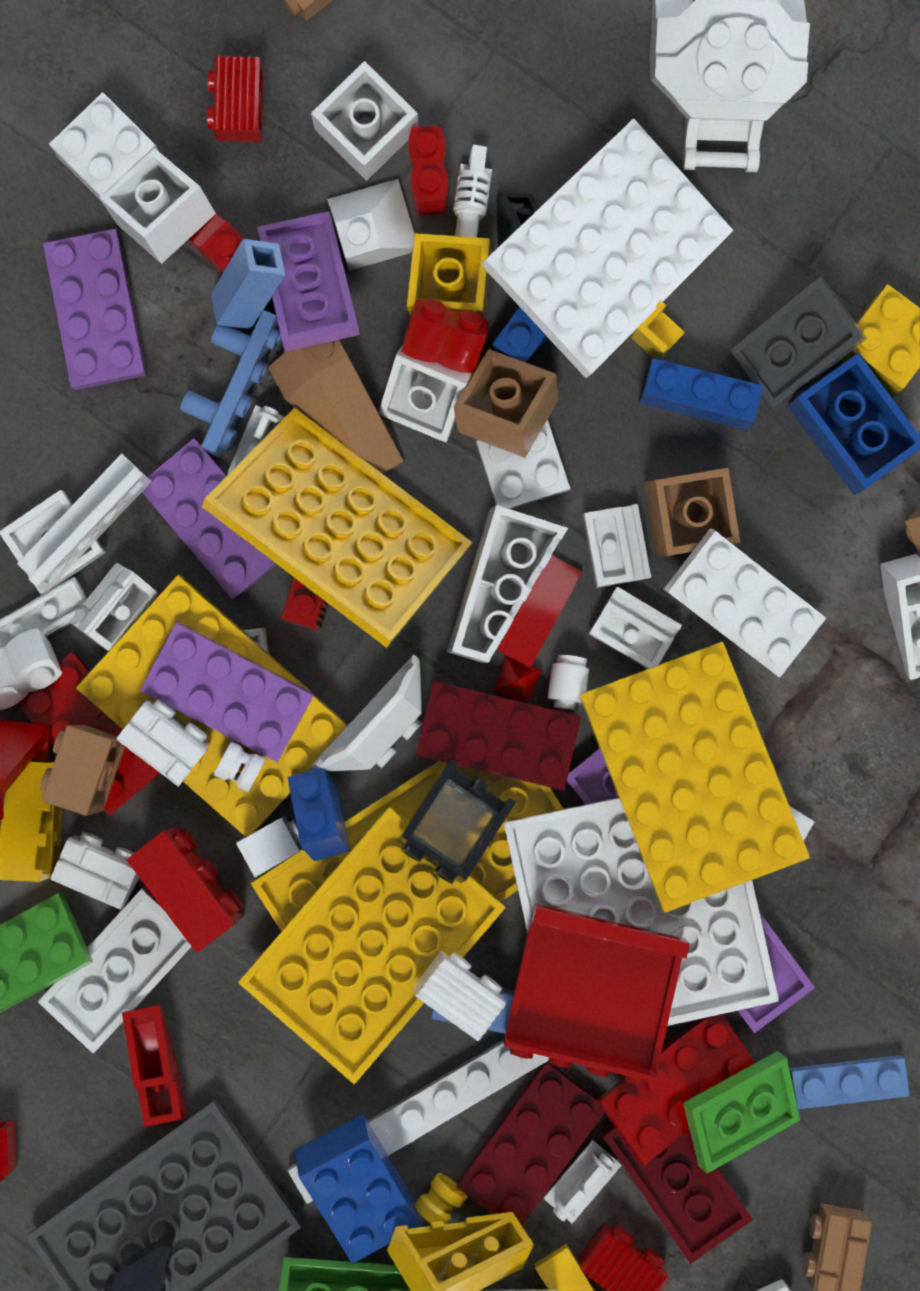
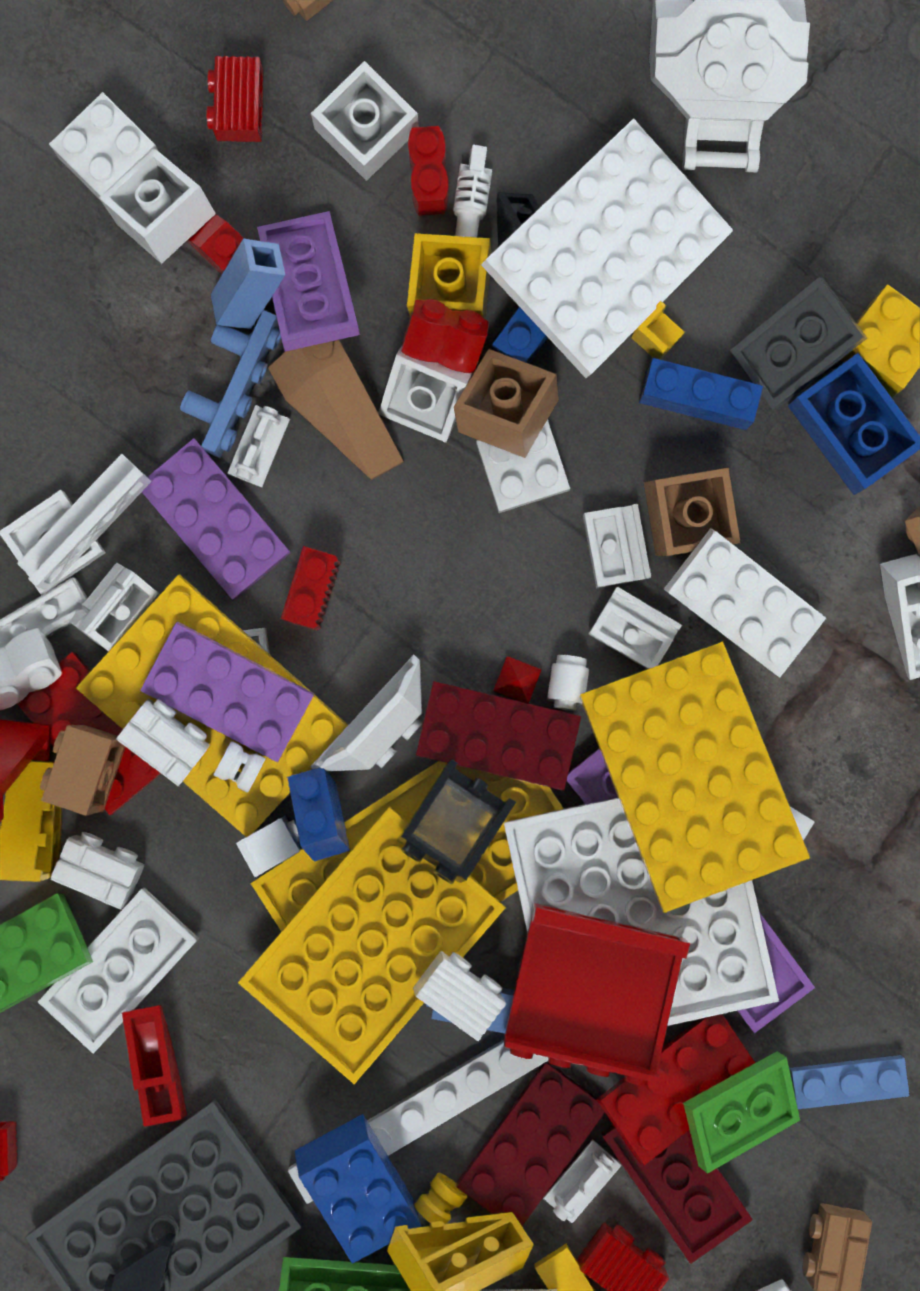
medium lavender plate [43,229,147,390] -> none
red brick [126,826,244,953] -> none
yellow plate [202,408,472,648] -> none
white slope [327,179,415,271] -> none
white wedge [447,505,568,663] -> none
red slope [496,555,582,669] -> none

